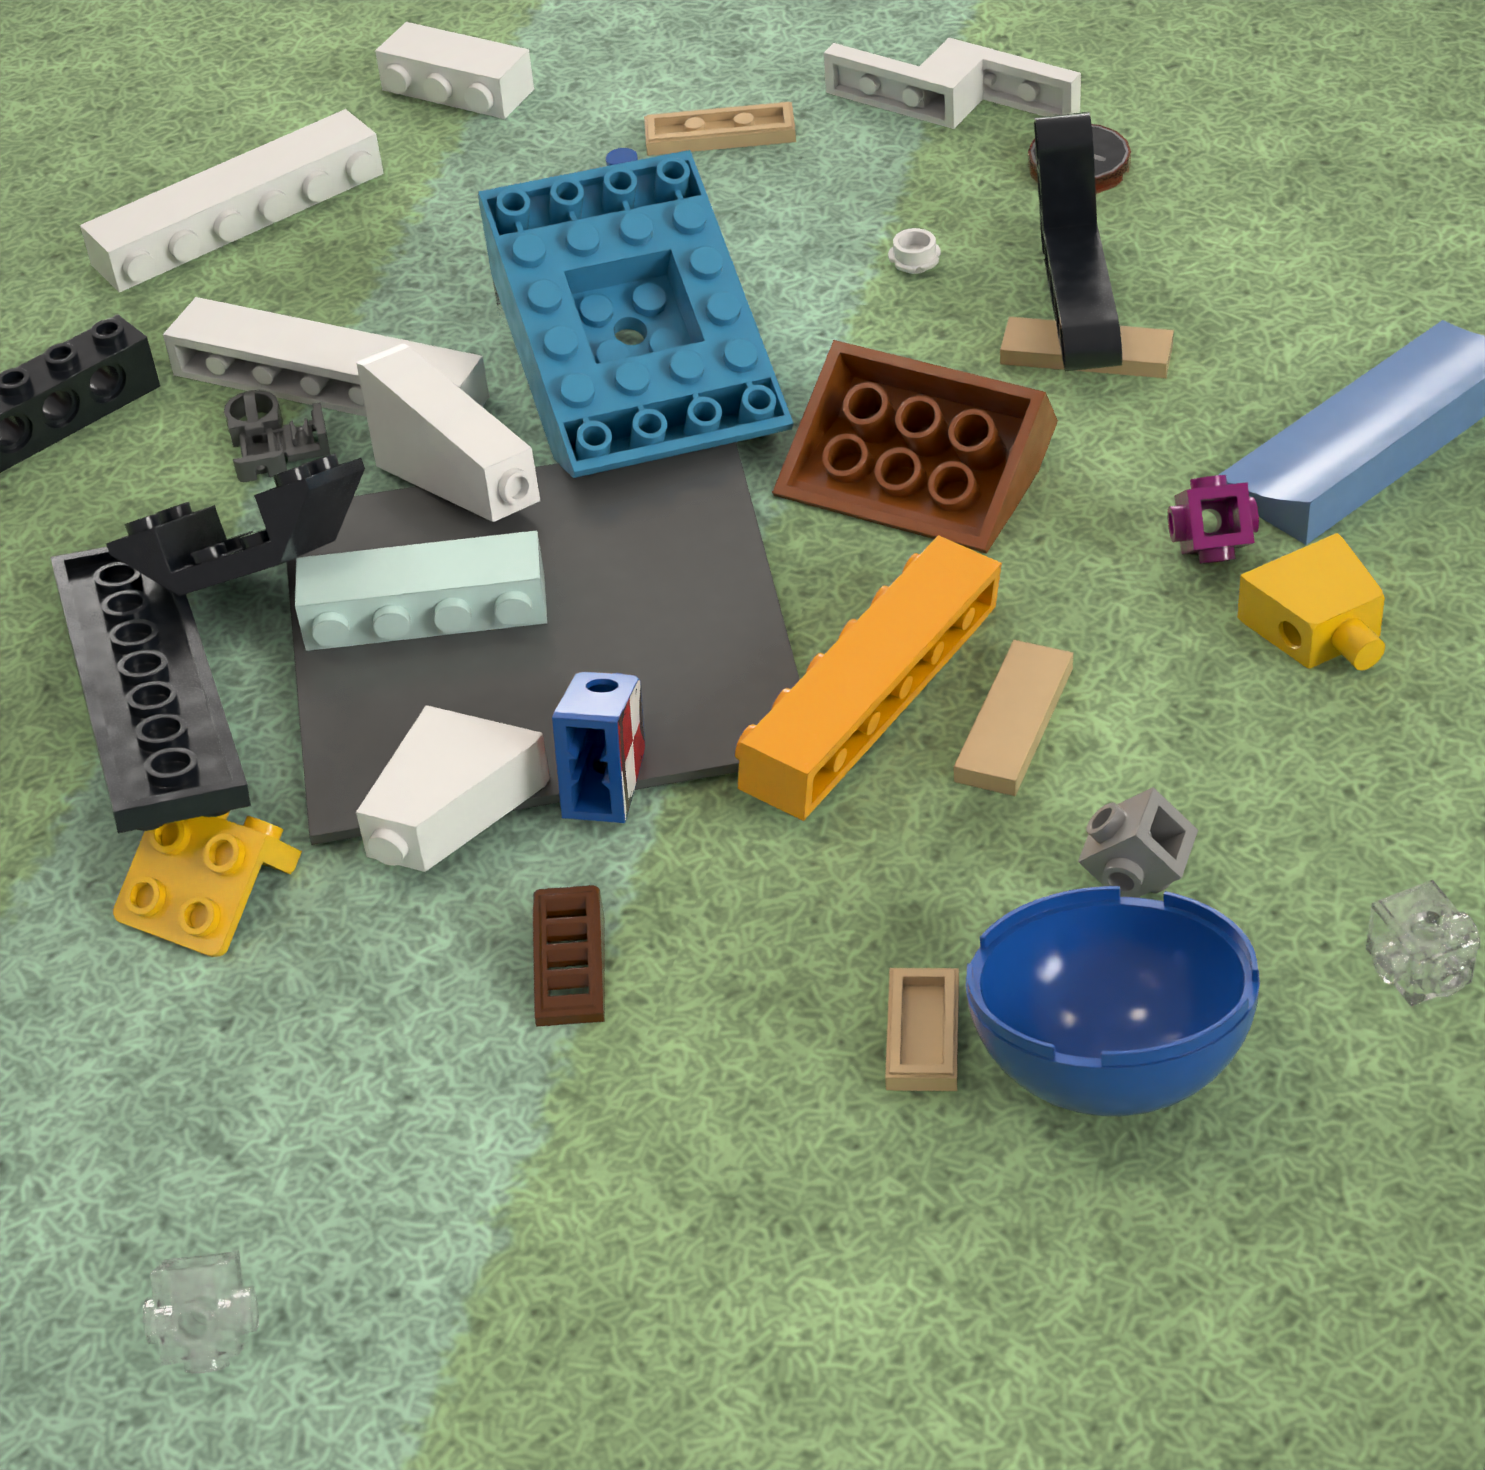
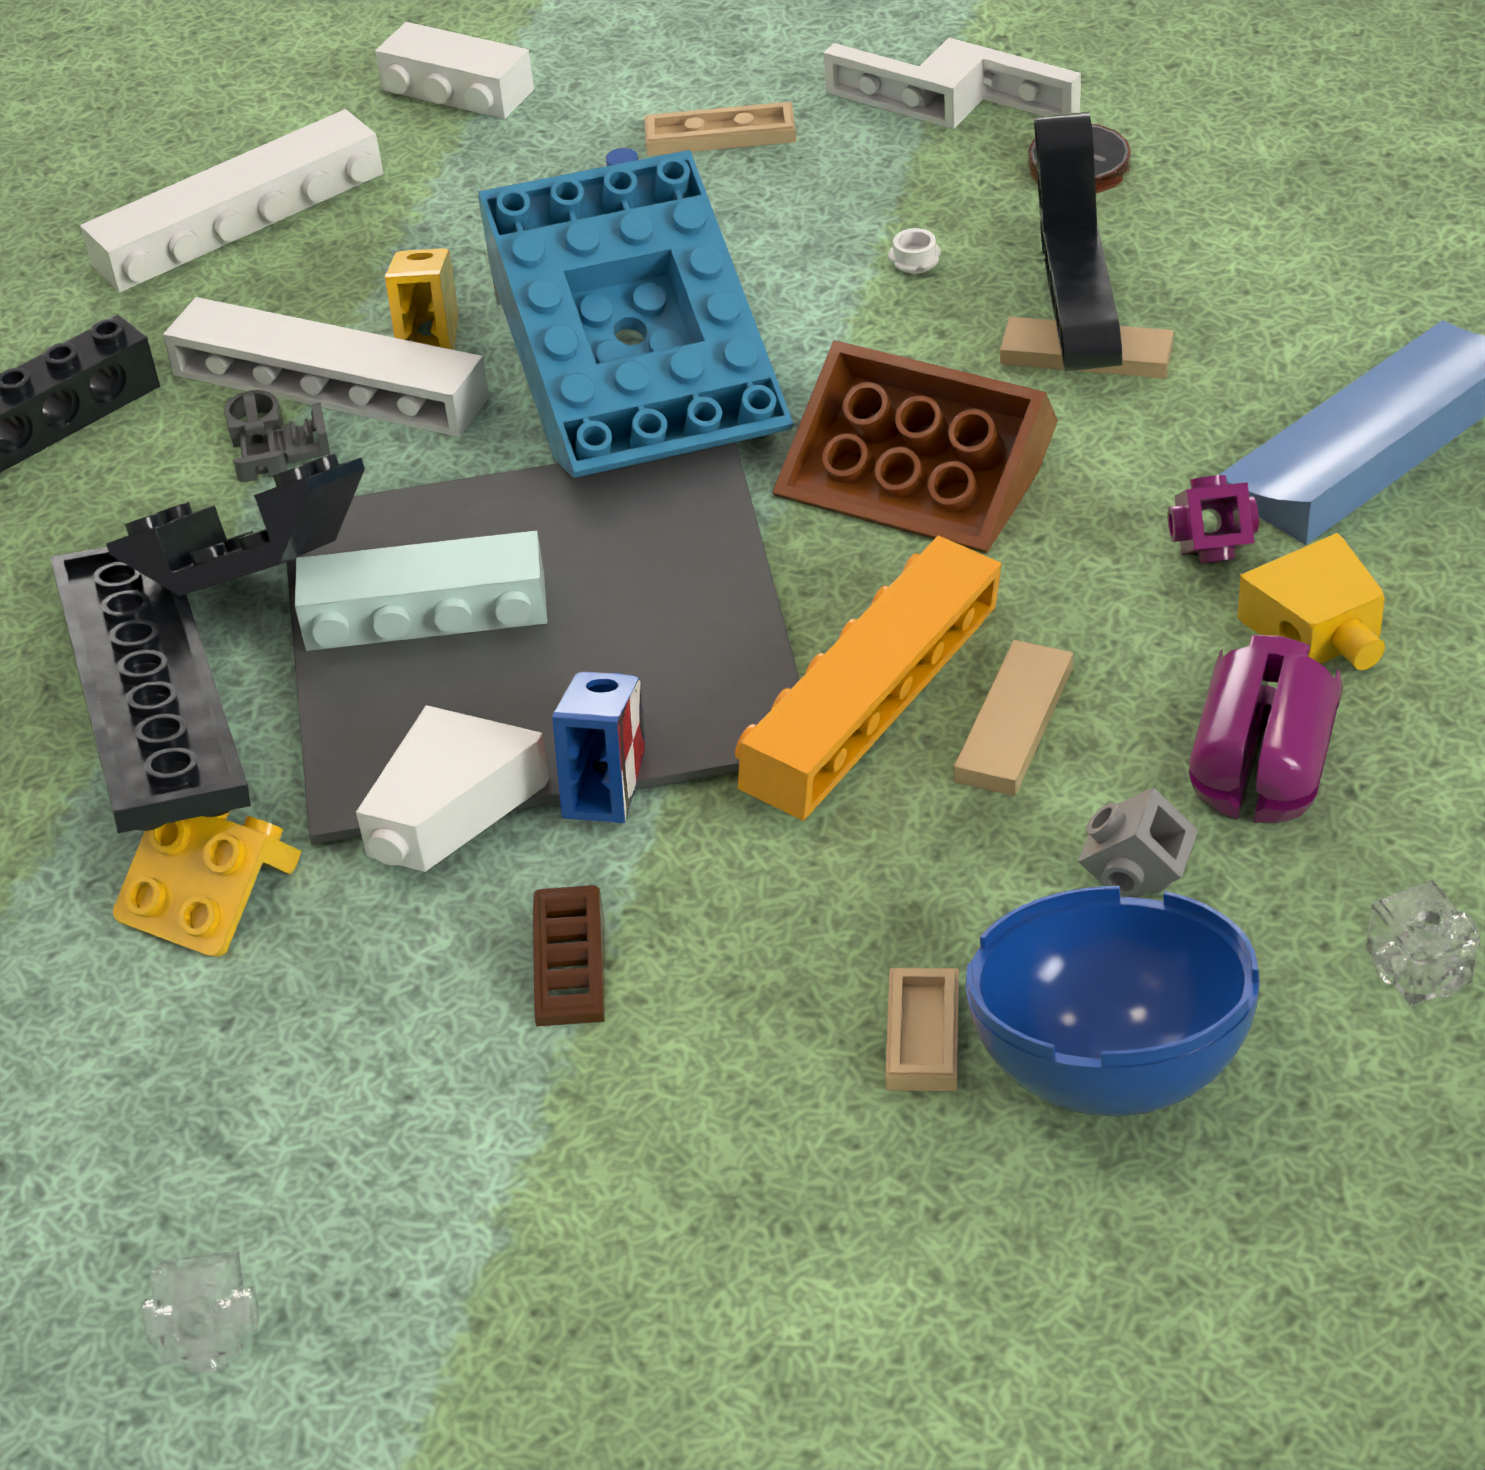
white slope [356,344,540,522] -> none
none -> yellow torso [385,248,458,350]
none -> magenta cylinder [1188,635,1343,823]

